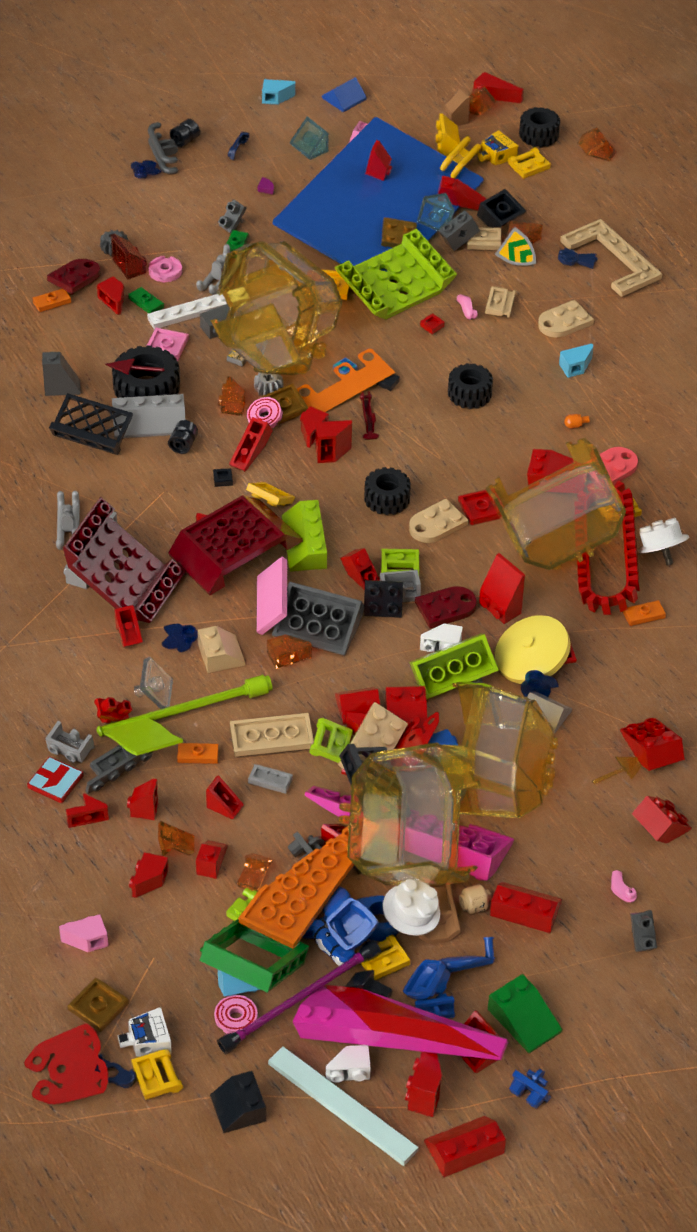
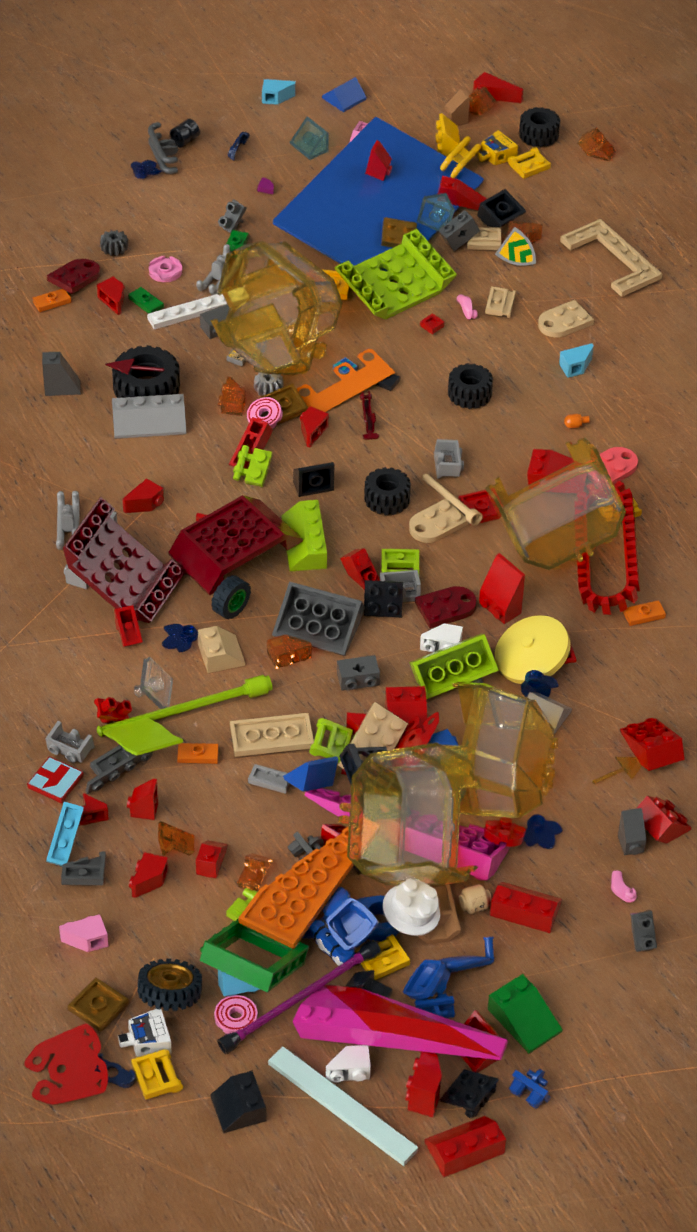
black fence [49,393,133,455] -> none
clear red slope [111,233,147,280] -> none
bright pink tile [146,328,189,361] -> none
black wheel [168,420,198,454] -> none
red slope [206,775,244,819] -> none
black tile [213,468,233,487] -> none
yellow plate [246,482,295,507] -> none
bright pink tile [257,557,287,635] -> none
red slope [315,420,352,463] -> none
red slope [335,687,380,725] -> none
dark blue piece [558,248,597,269] -> none
white piece [638,518,689,565] -> none
none -> medium azure plate [46,802,84,866]
none -> dark grey wing [61,851,106,885]
none -> red slope [122,478,164,513]
none -> black wheel [137,959,202,1011]
none -> black wheel [211,575,251,620]
none -> lime plate [233,445,273,487]
none -> blue slope [283,756,338,792]
none -> black slope [293,462,335,497]
none -> dark grey brick [337,655,380,691]
none -> tan piece [423,474,482,526]
none -> light grey window [434,439,464,479]
none -> black hinge [440,1069,499,1118]
none -> red plate [484,817,526,847]
none -> clear blue plate [524,814,563,849]
none -> dark grey slope [618,808,646,856]

